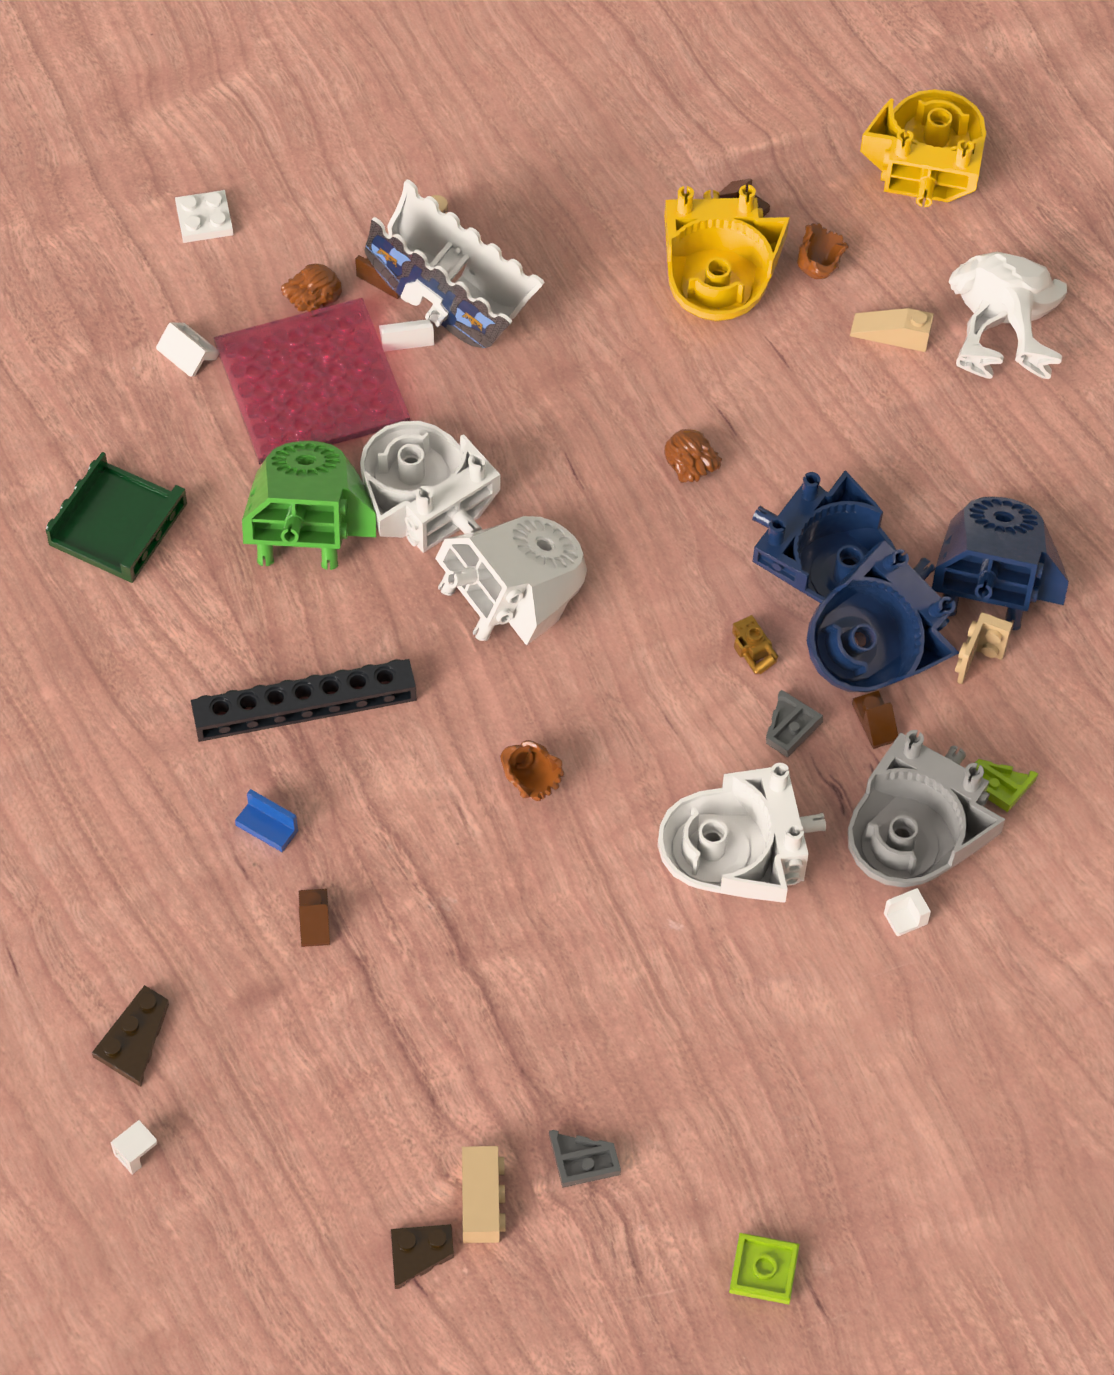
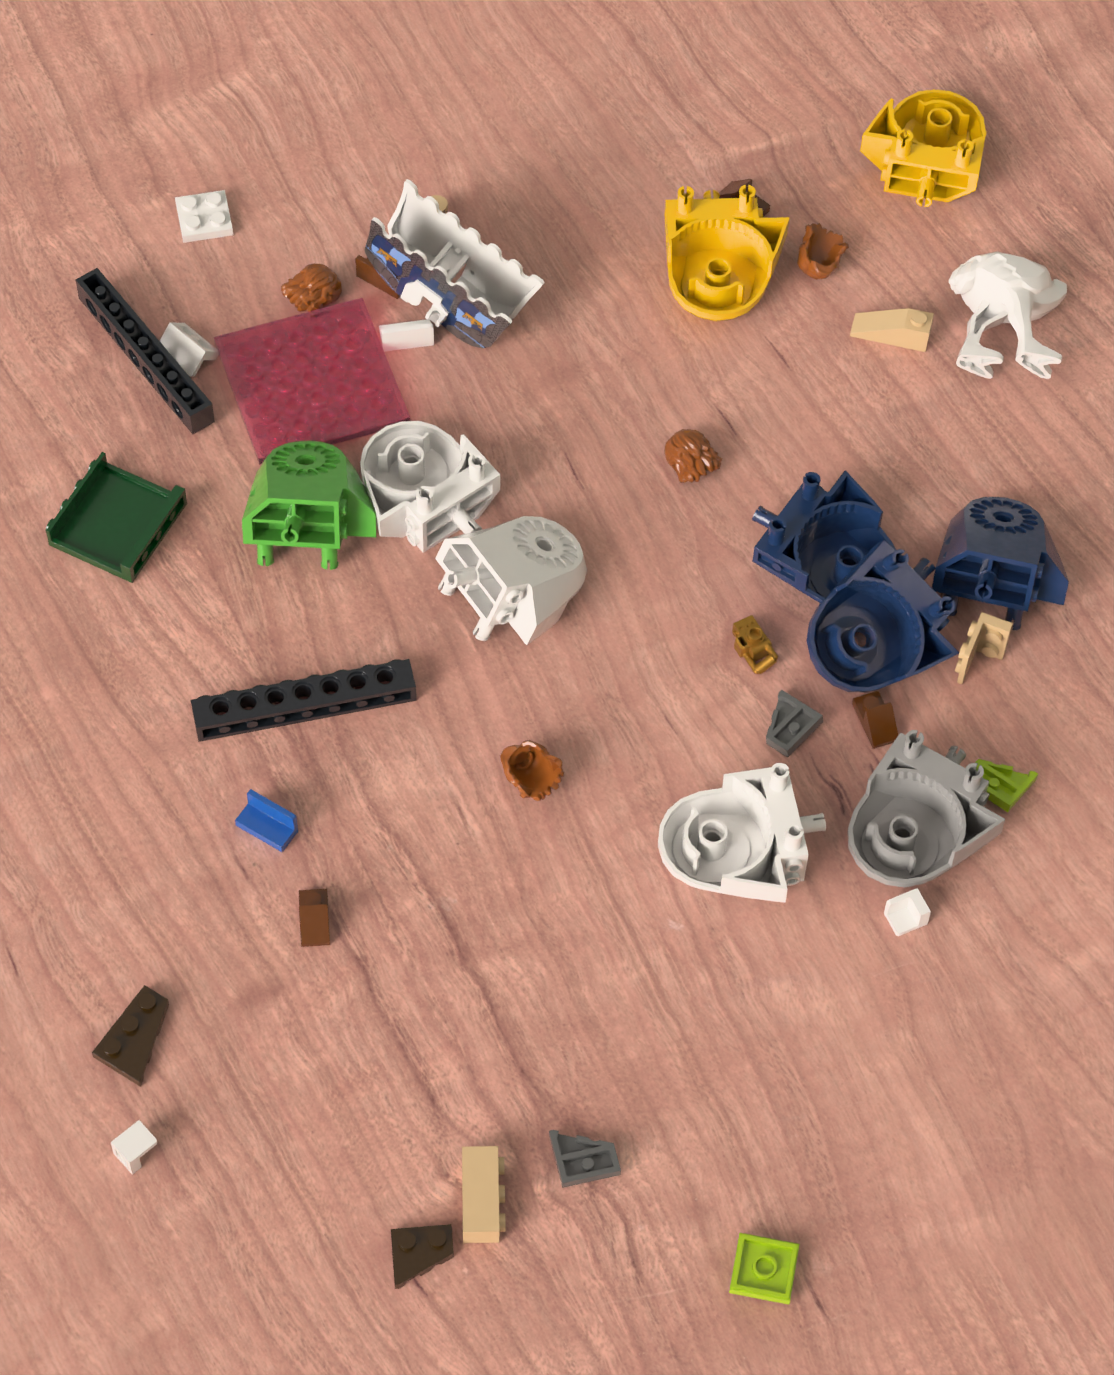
none -> black brick [76,268,215,434]

